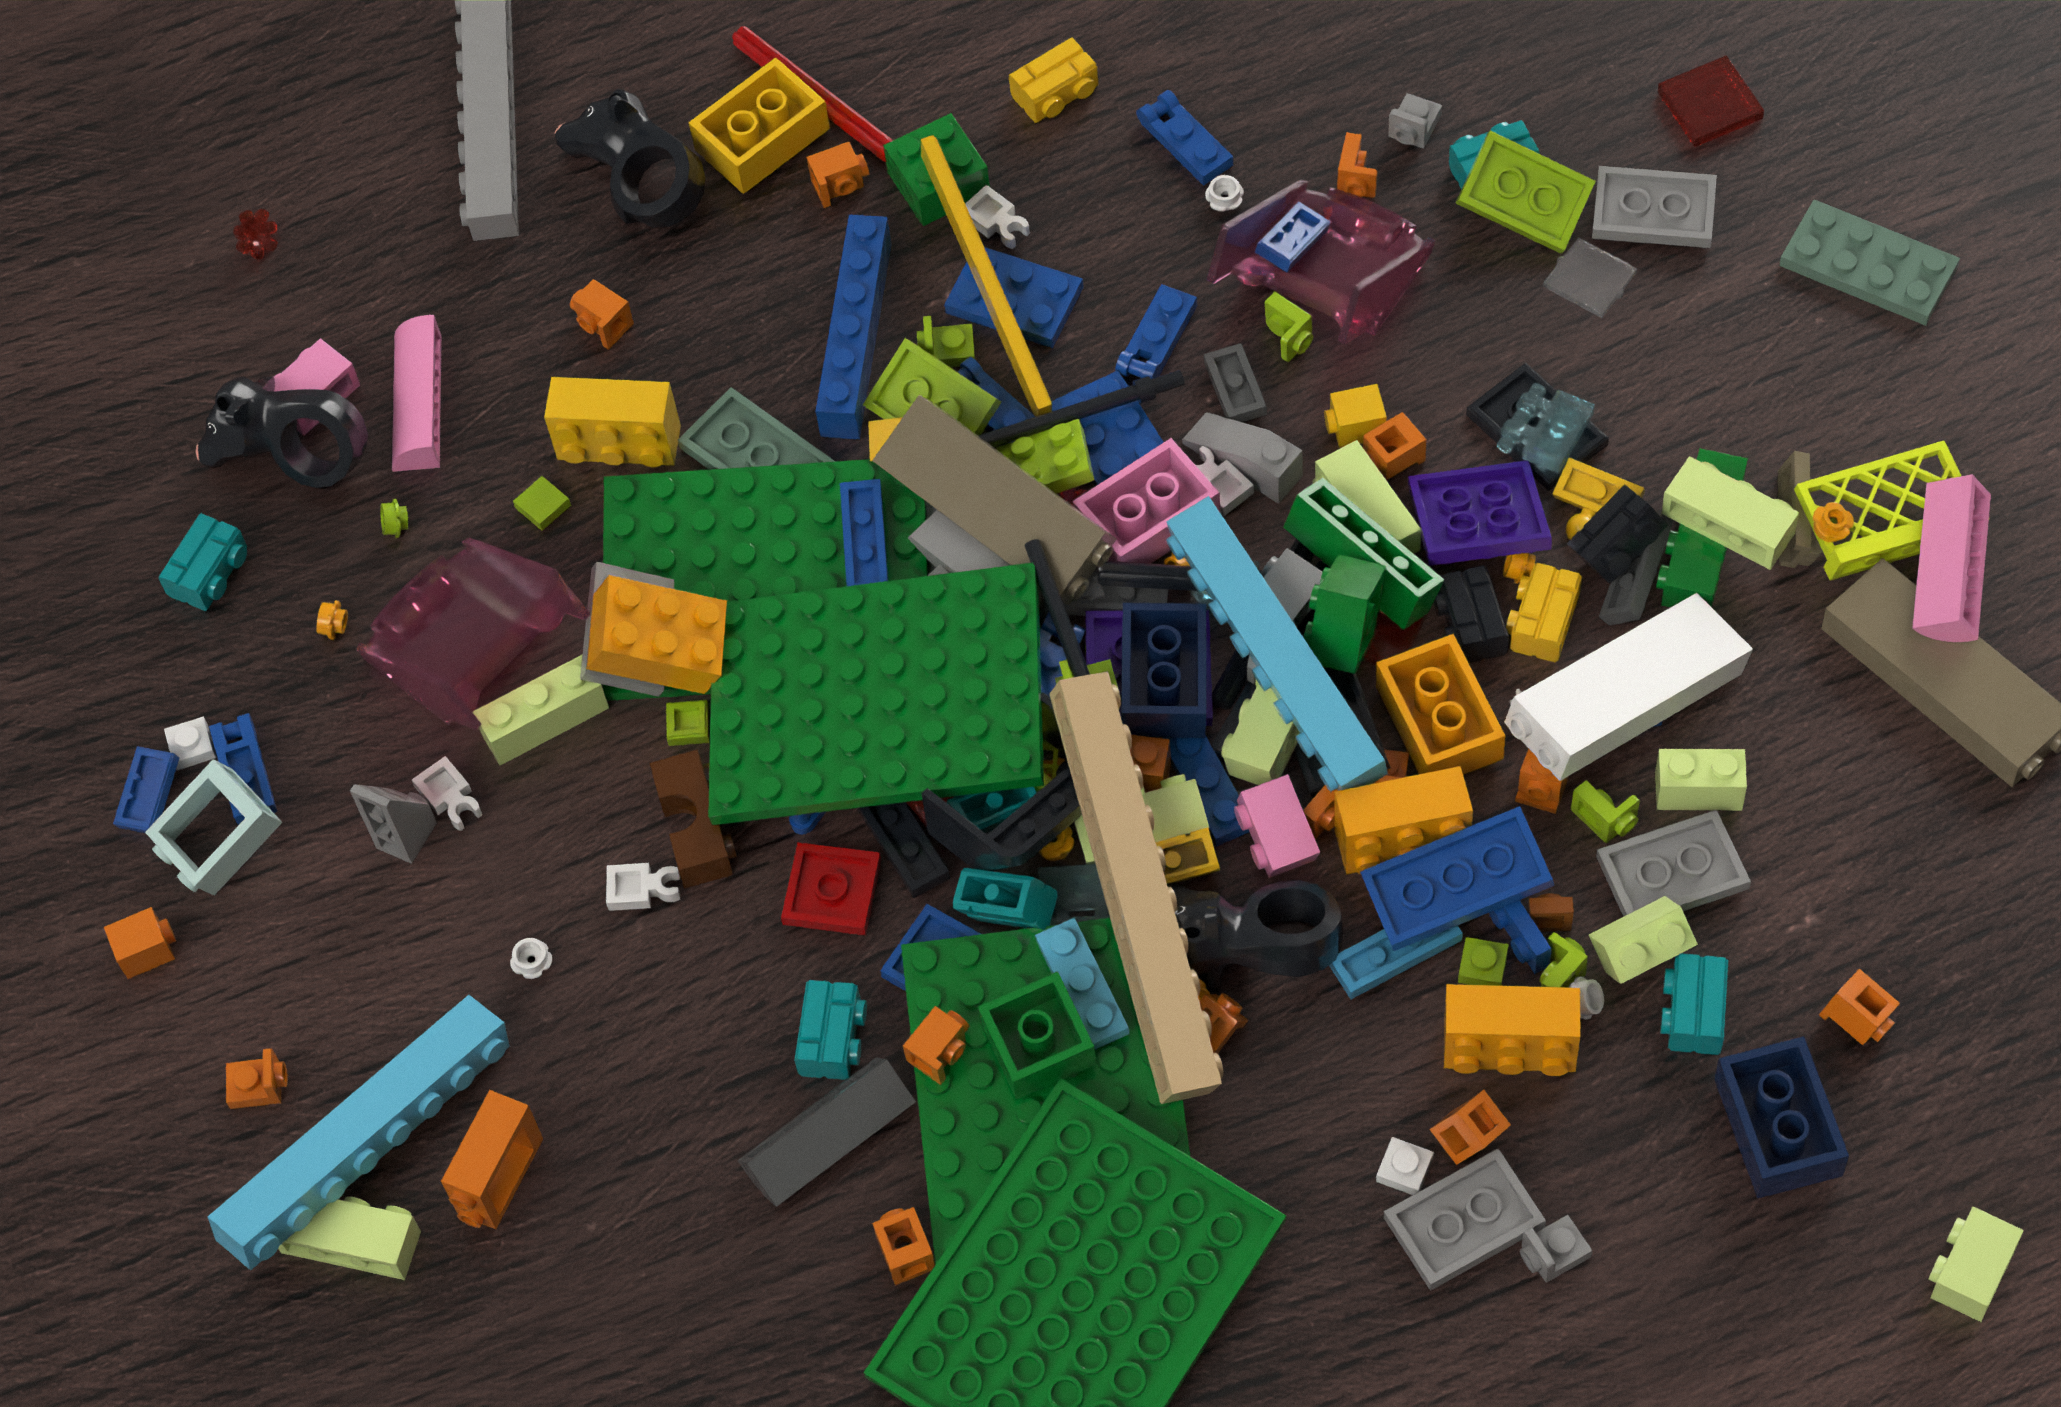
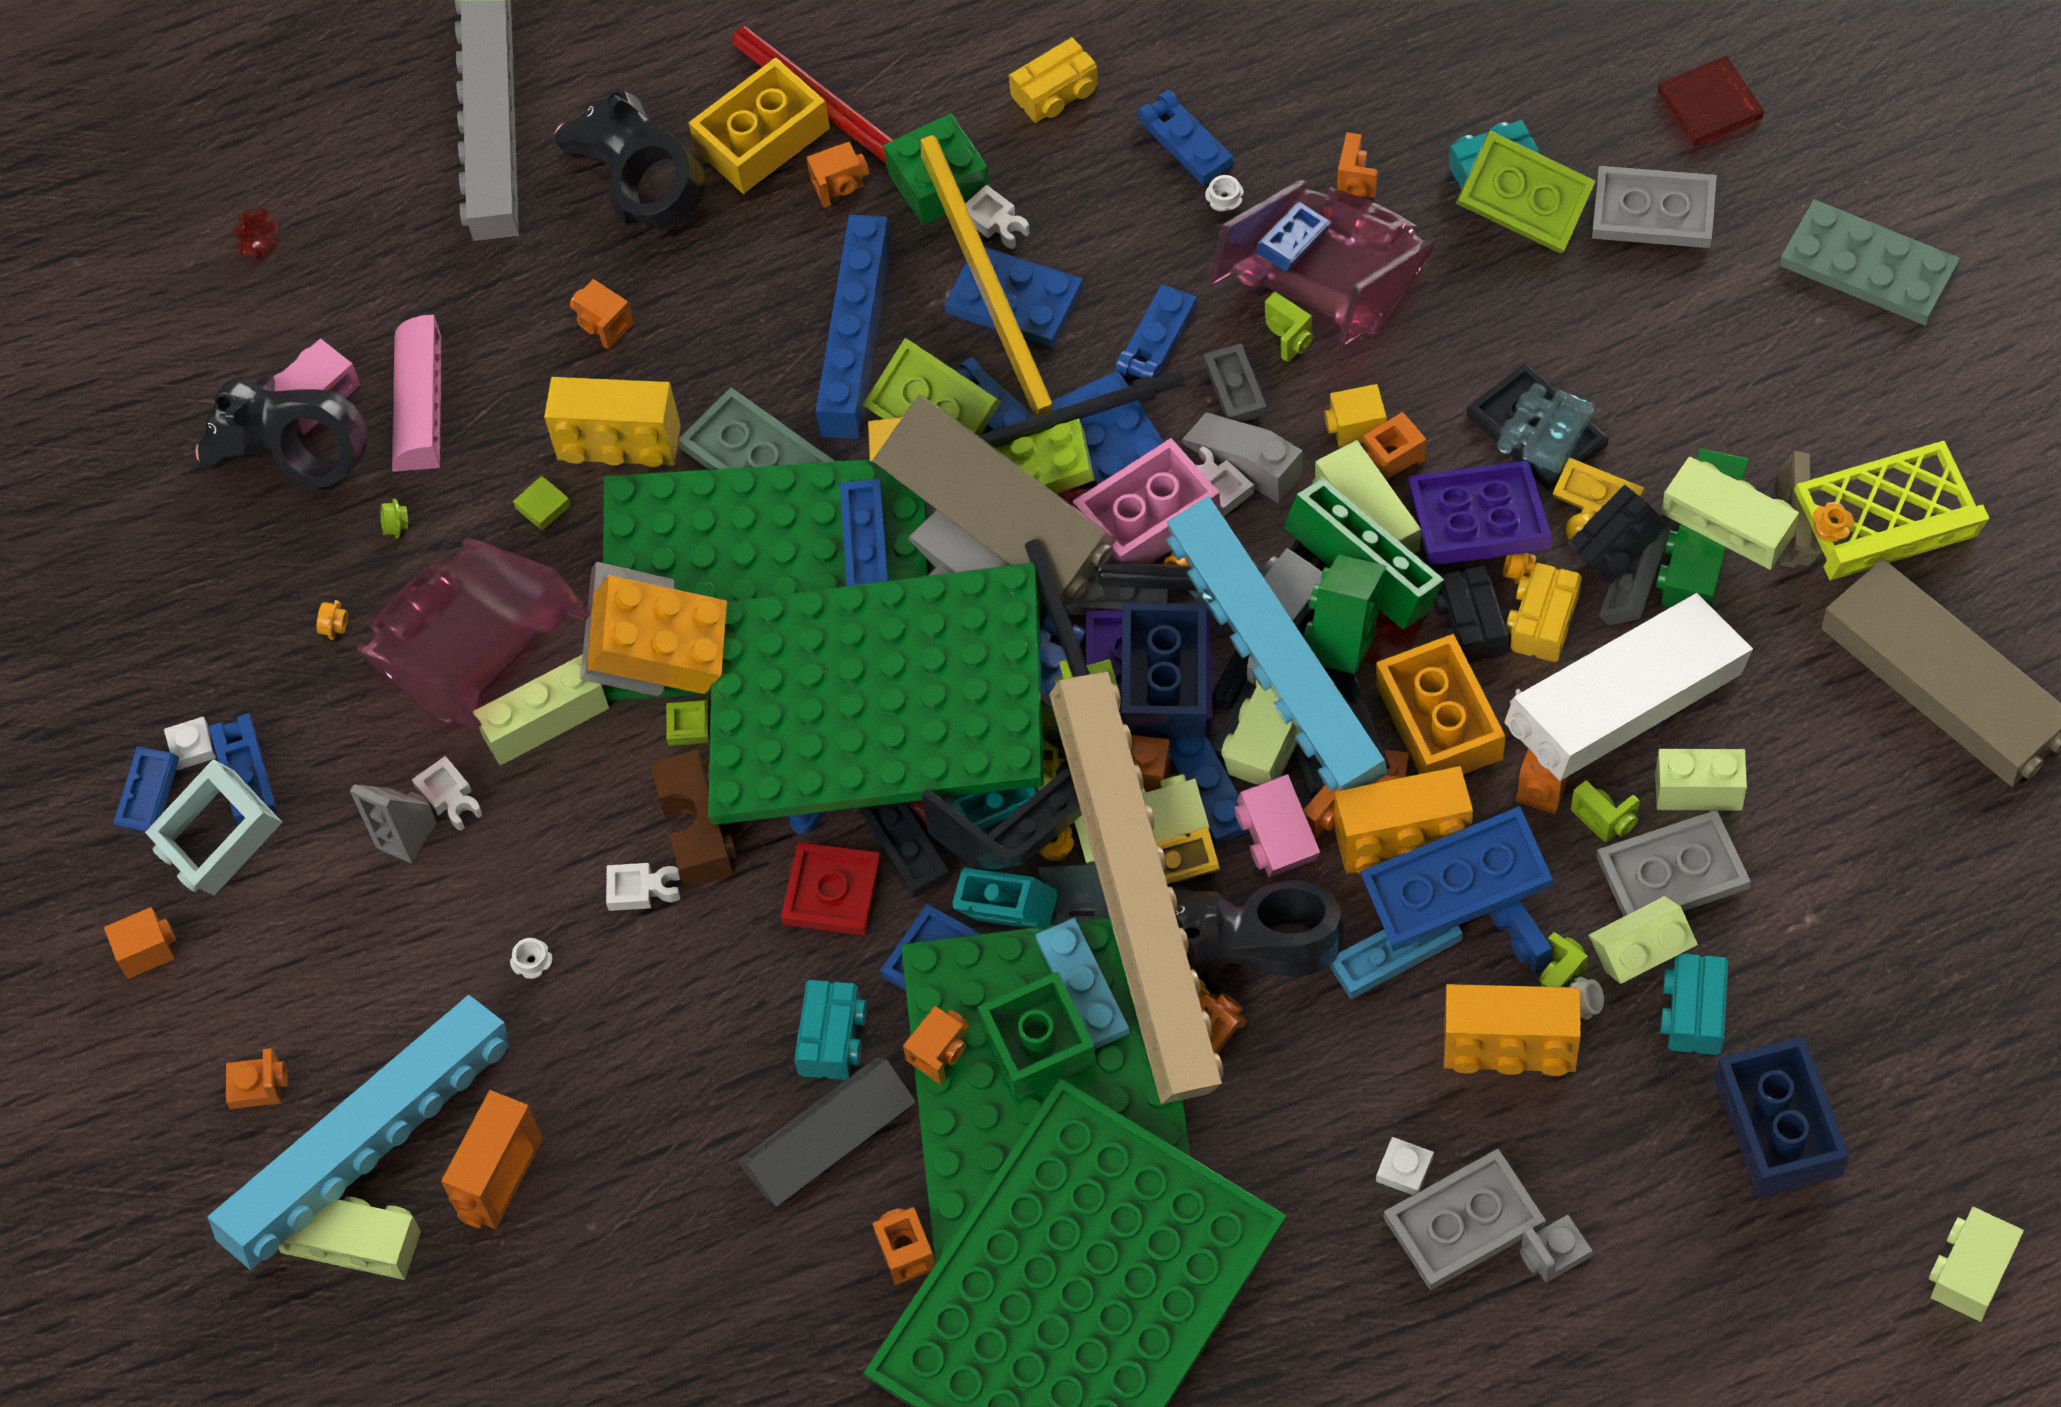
teal brick [158,513,248,611] -> none
lime bracket [917,316,975,367] -> none
light grey bracket [1388,93,1442,149] -> none
orange brick [1429,1090,1511,1165] -> none
lime plate [1458,937,1509,986] -> none
dark orange plate [1528,893,1574,932] -> none
clear piece [1543,237,1637,318] -> none
orange brick [1819,969,1900,1045] -> none
bright pink brick [1913,474,1991,642] -> none

